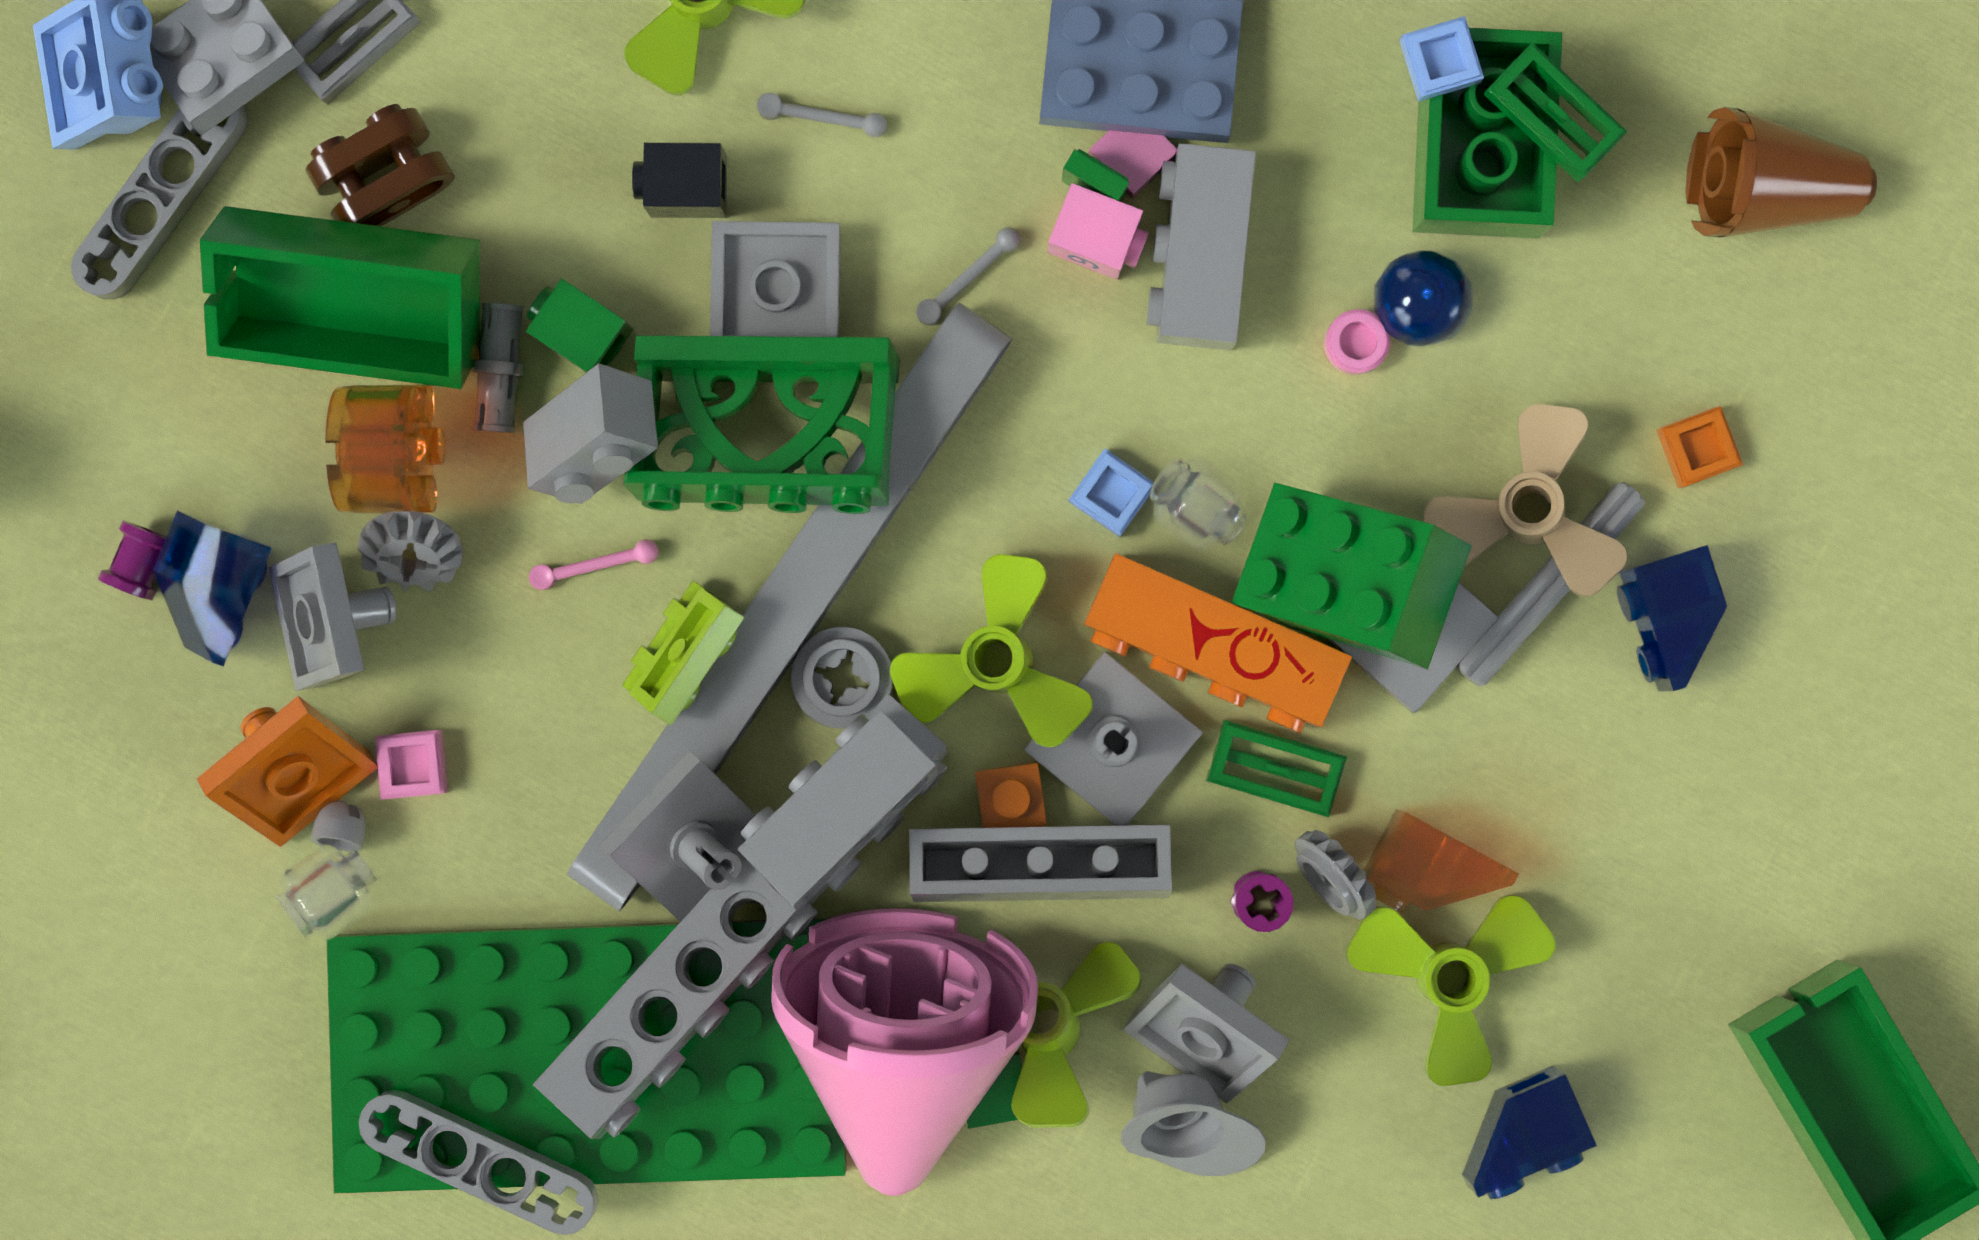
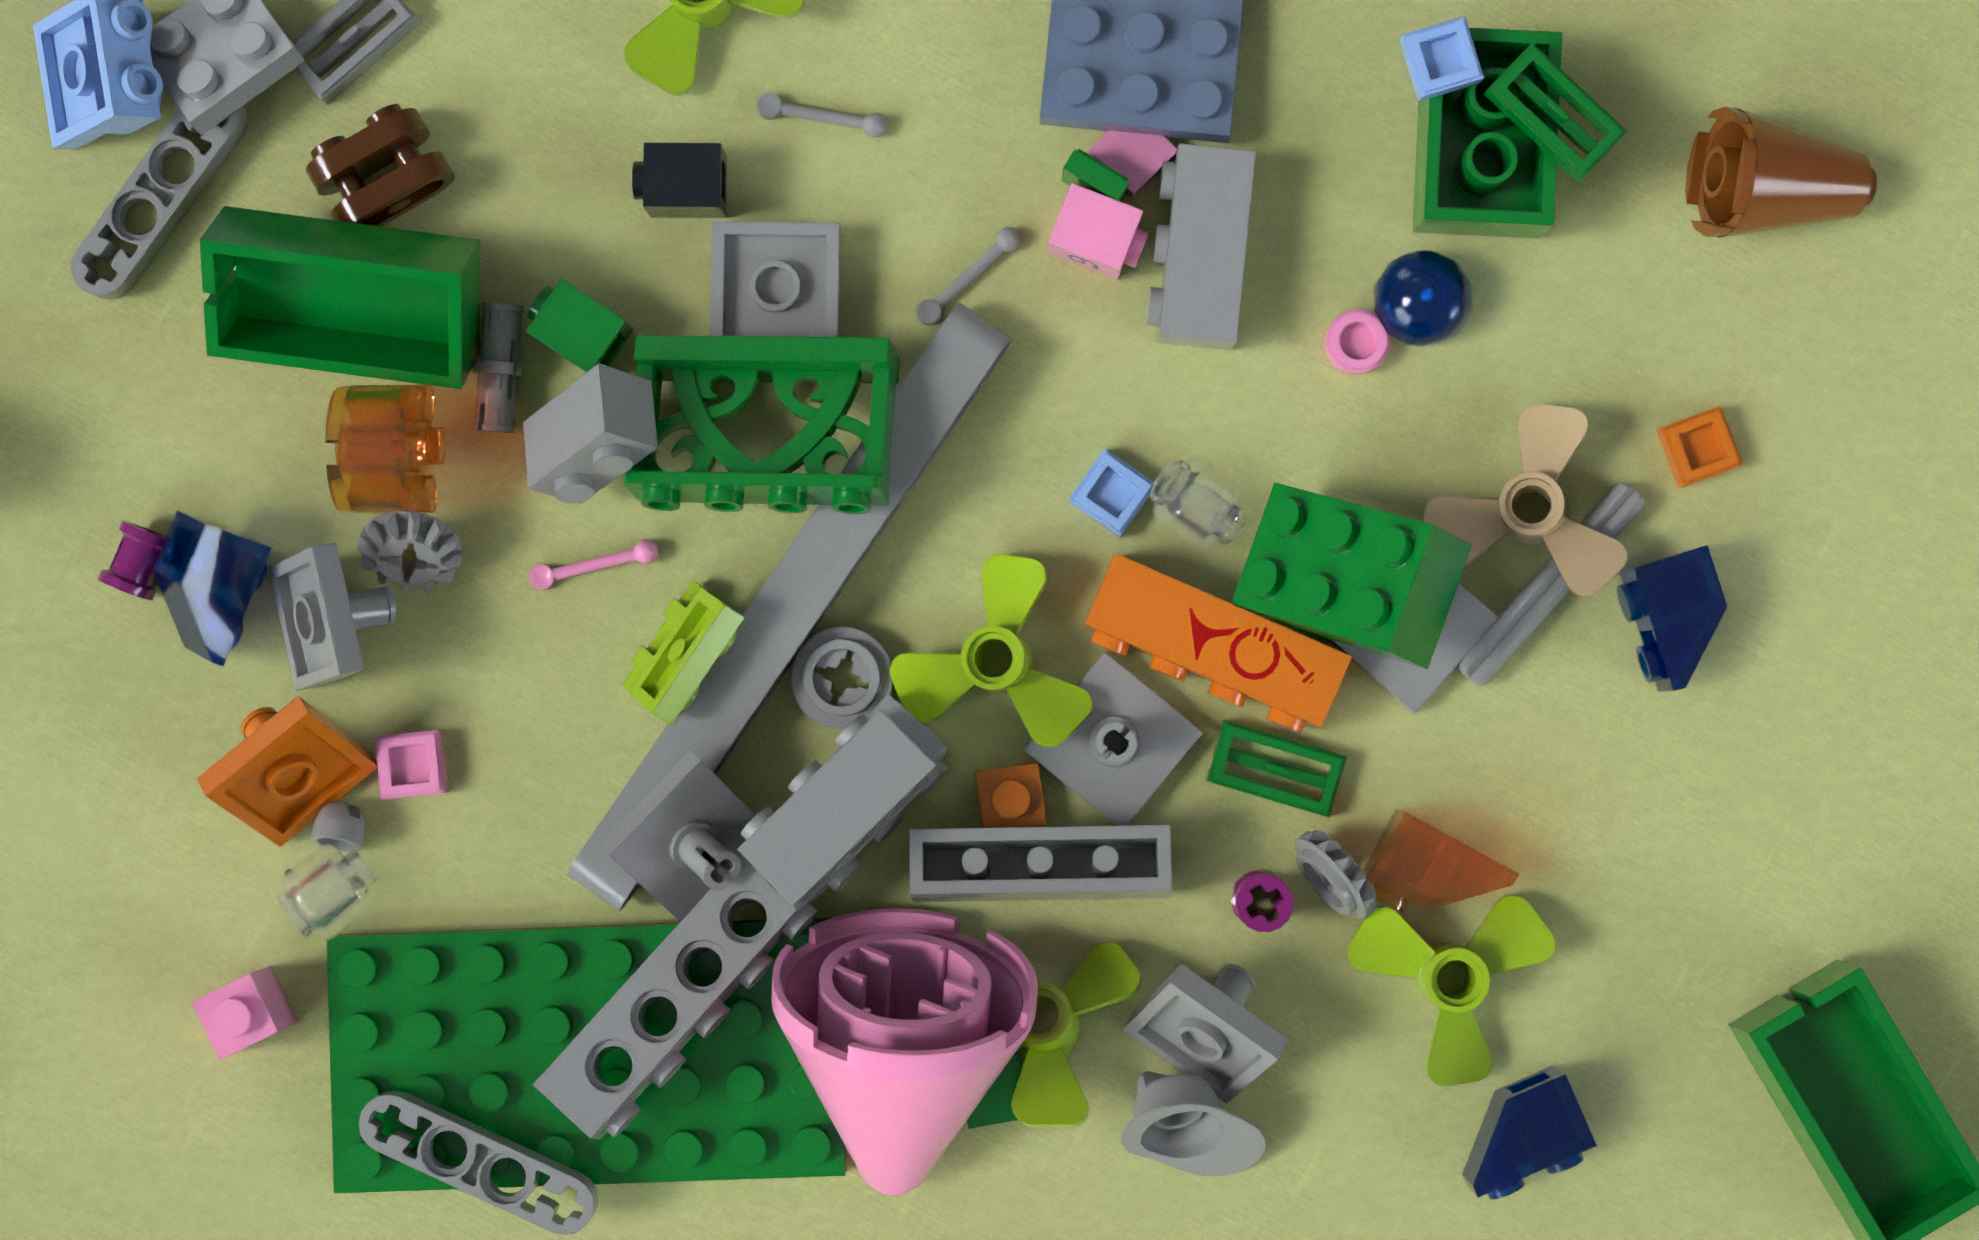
none -> bright pink brick [191,966,298,1060]

